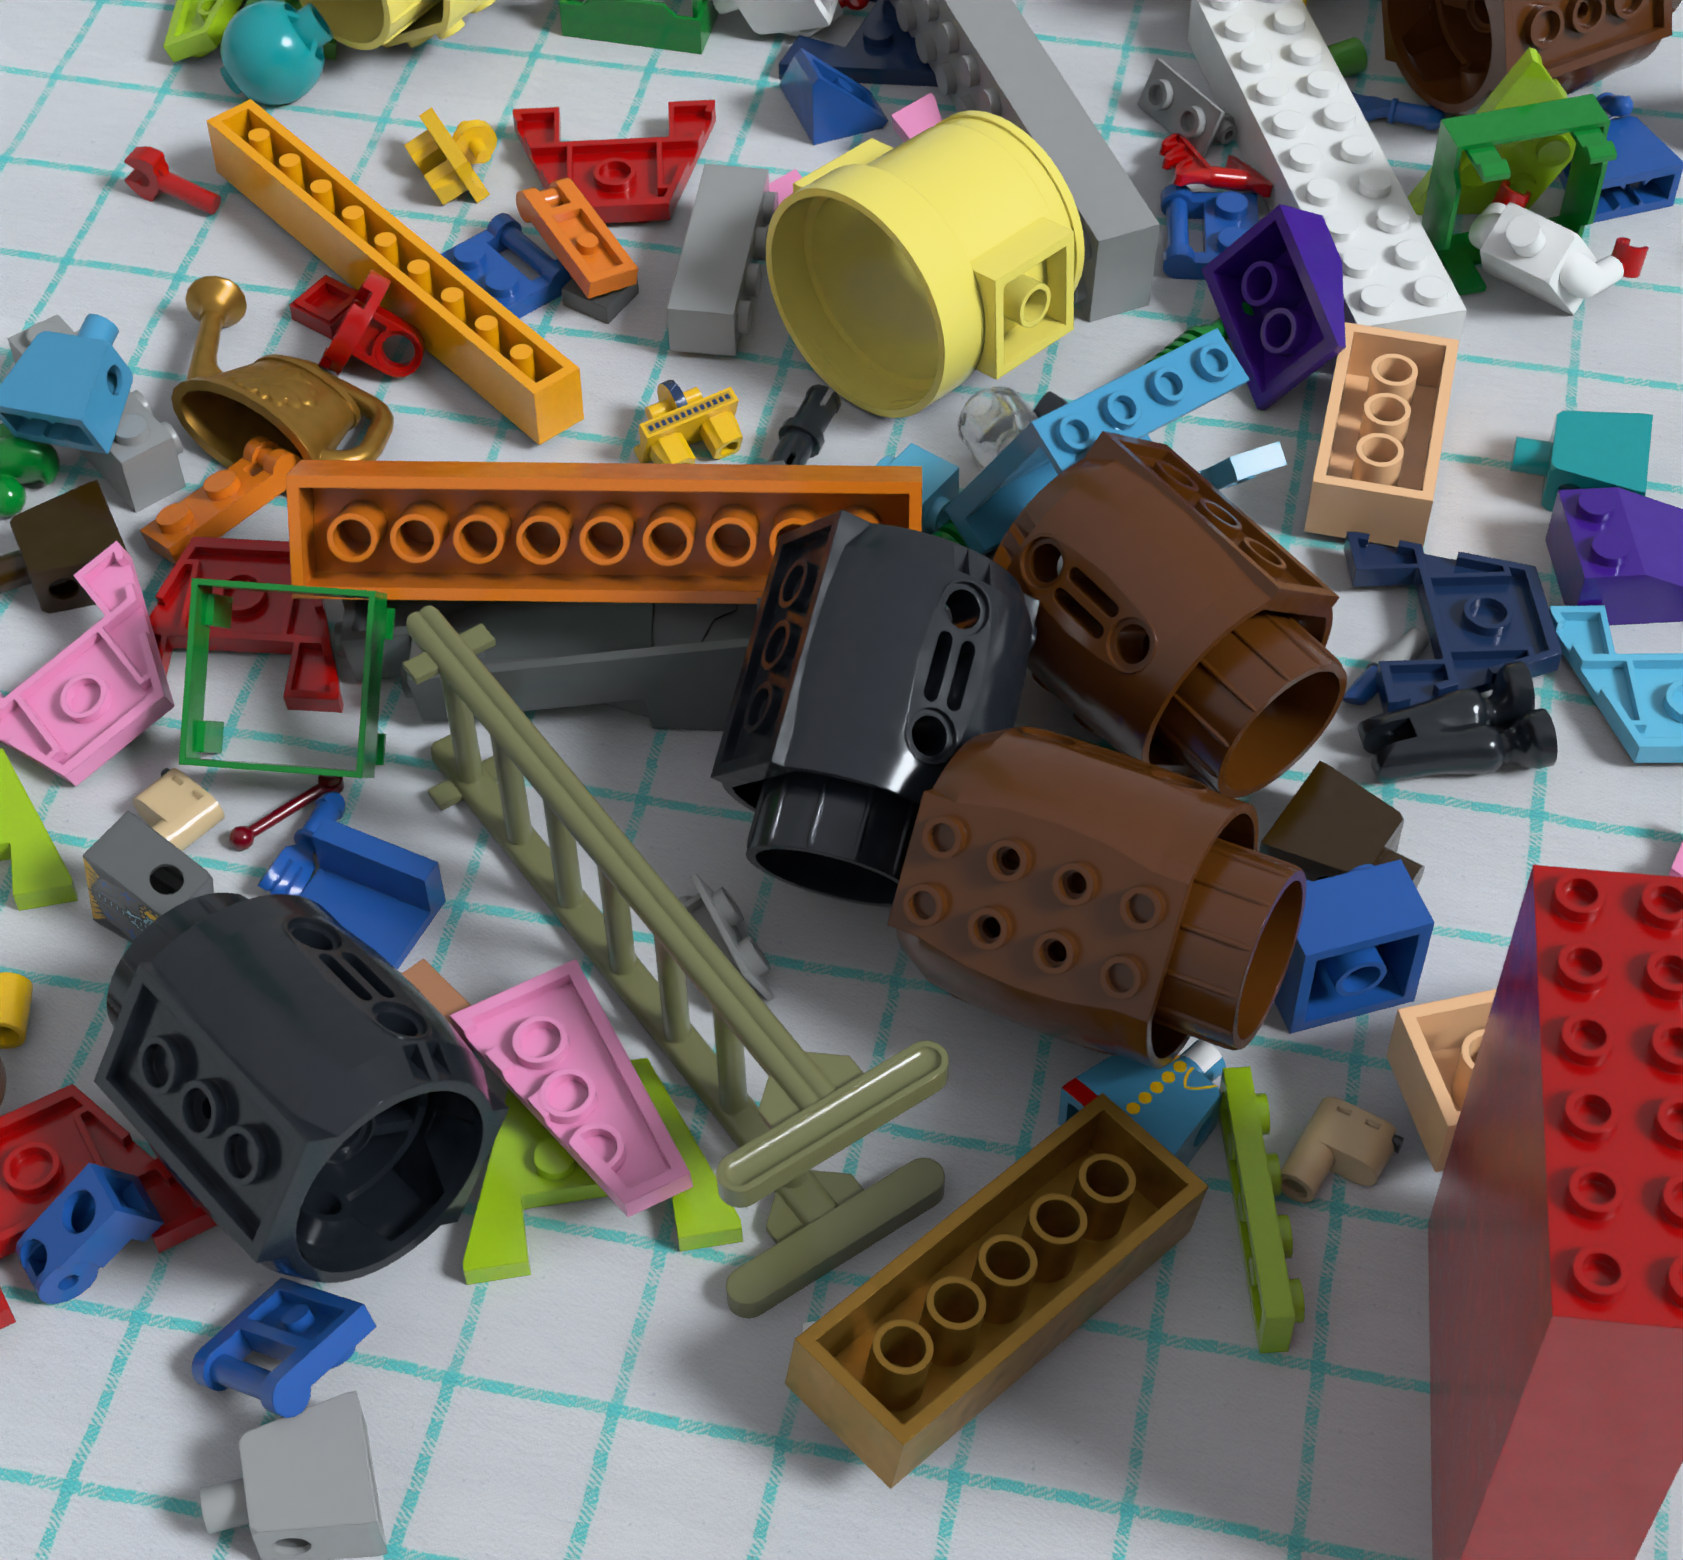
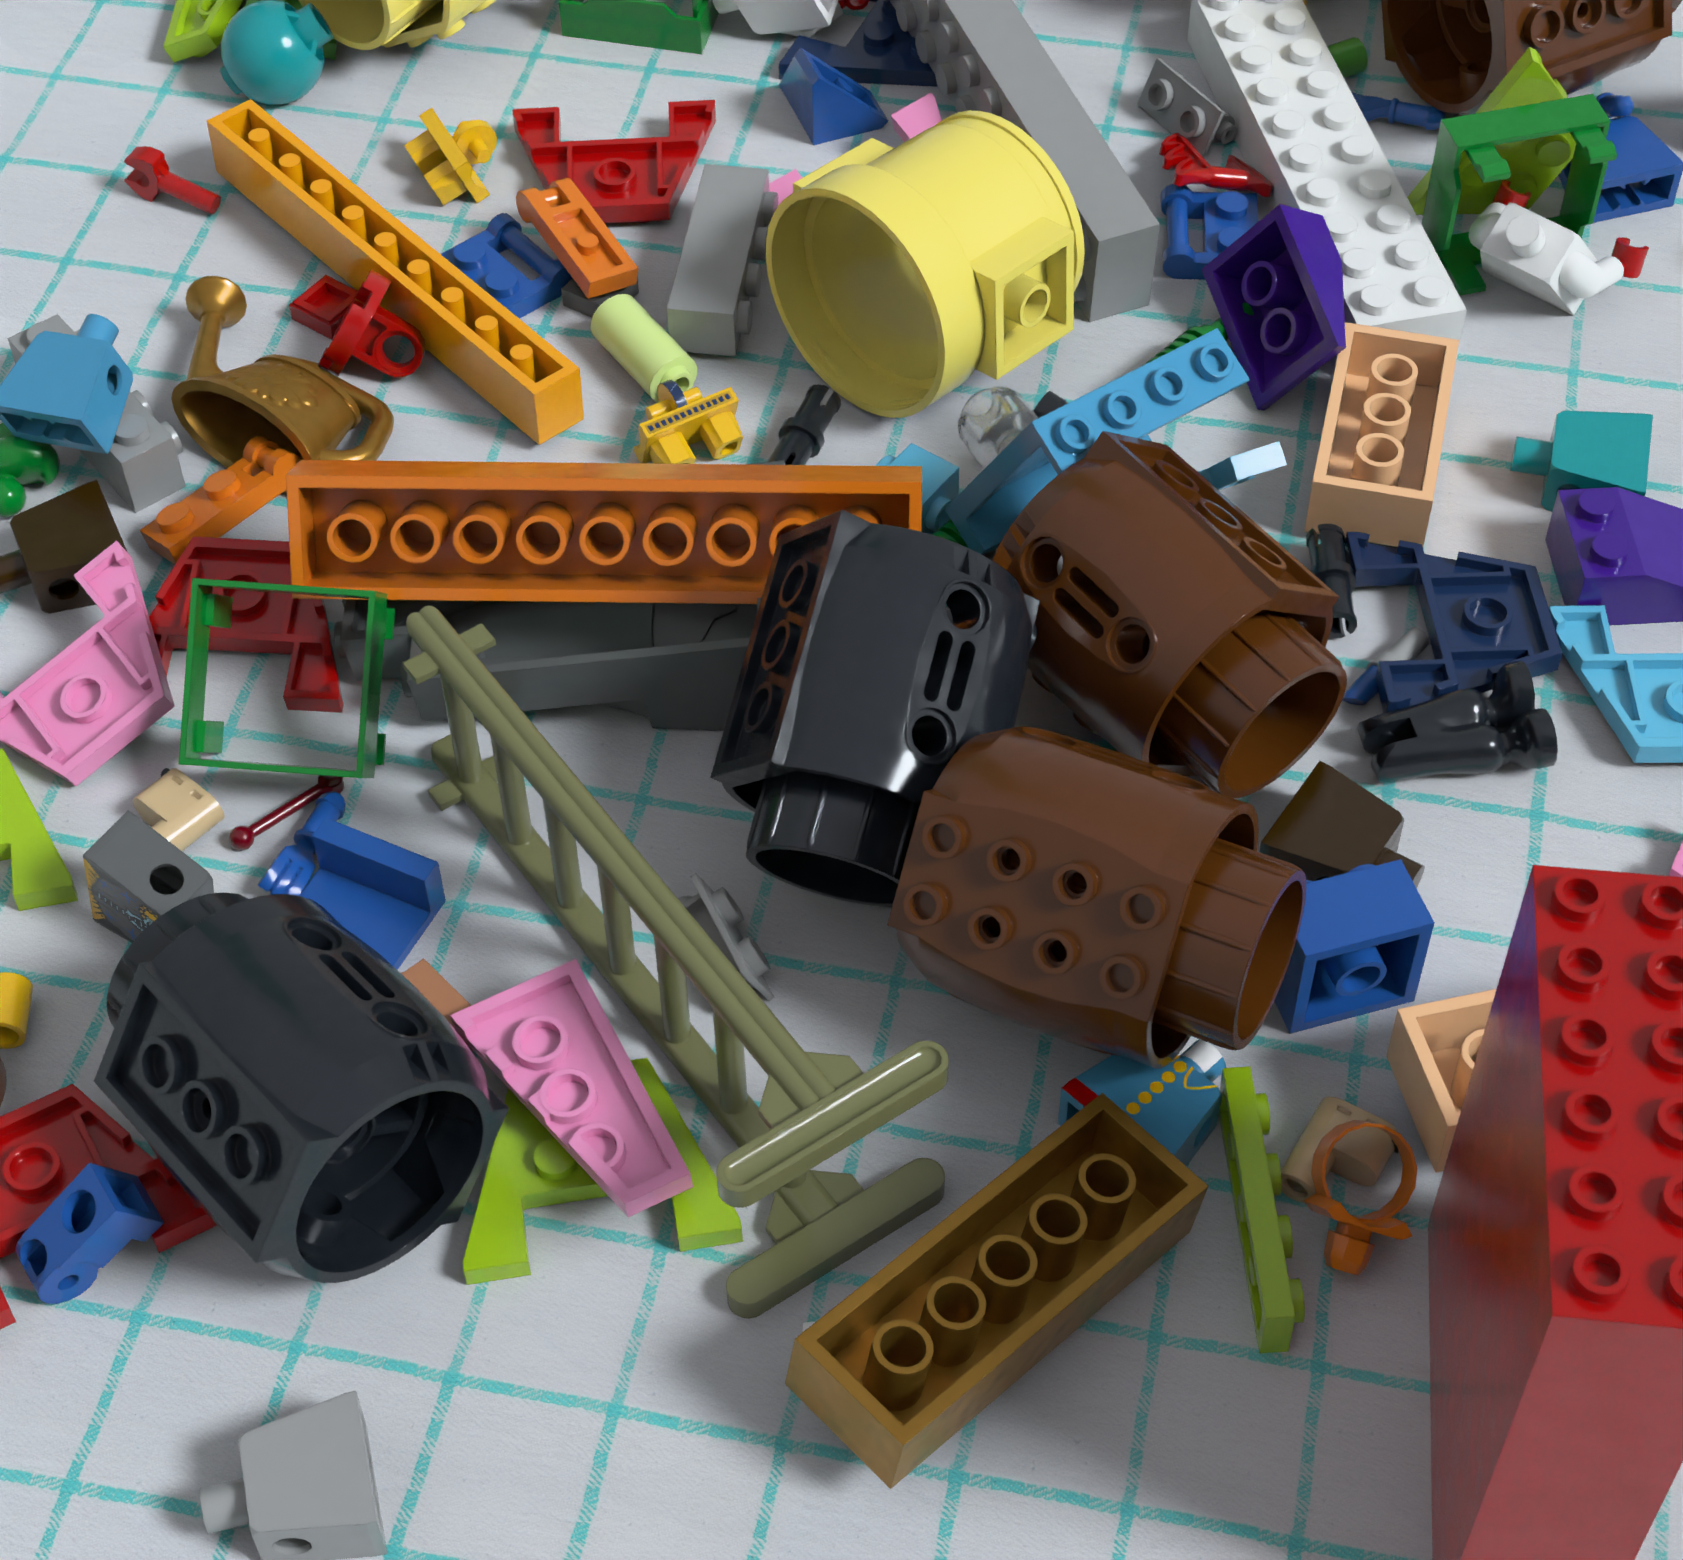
blue plate [191,1277,377,1418] -> none
none -> yellowish green brick [590,294,698,402]
none -> orange piece [1303,1120,1417,1276]
none -> black pin [1306,524,1357,639]

